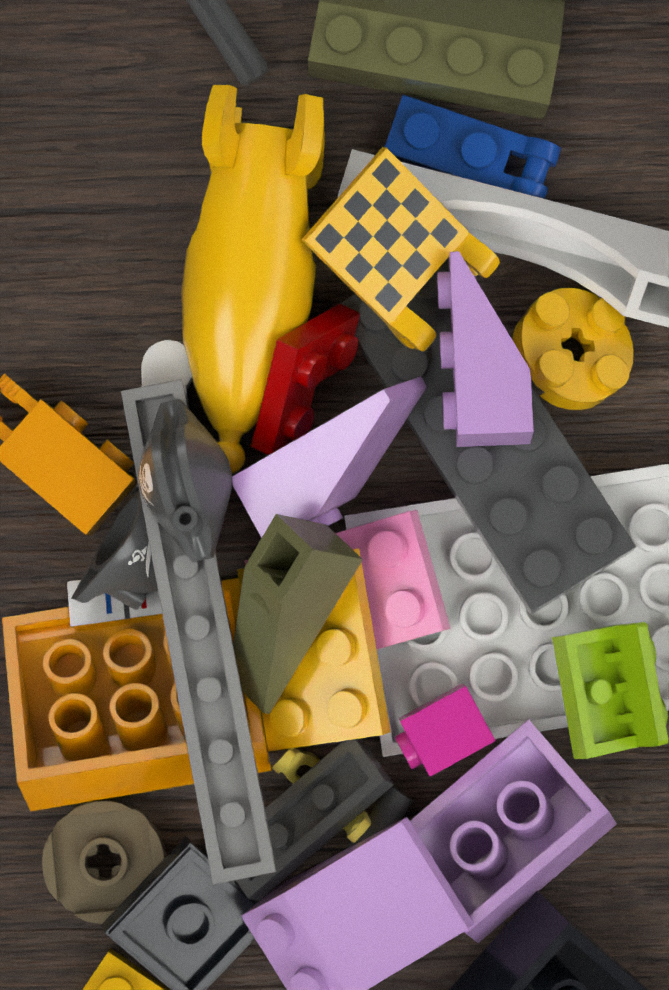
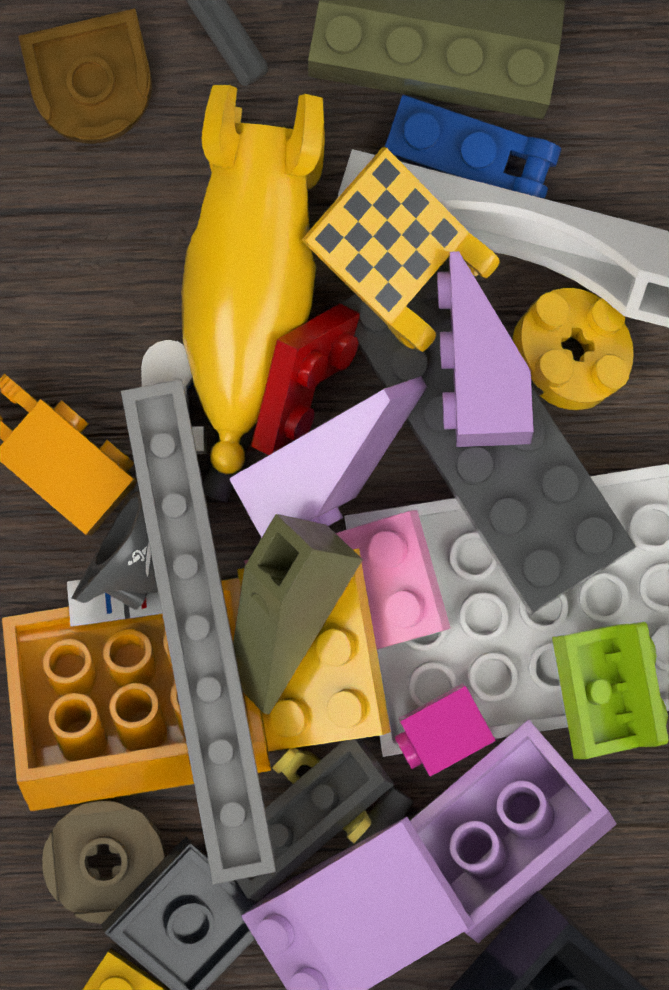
dark grey hat [138,399,232,562] -> none
none -> pearl gold tile [18,9,152,144]

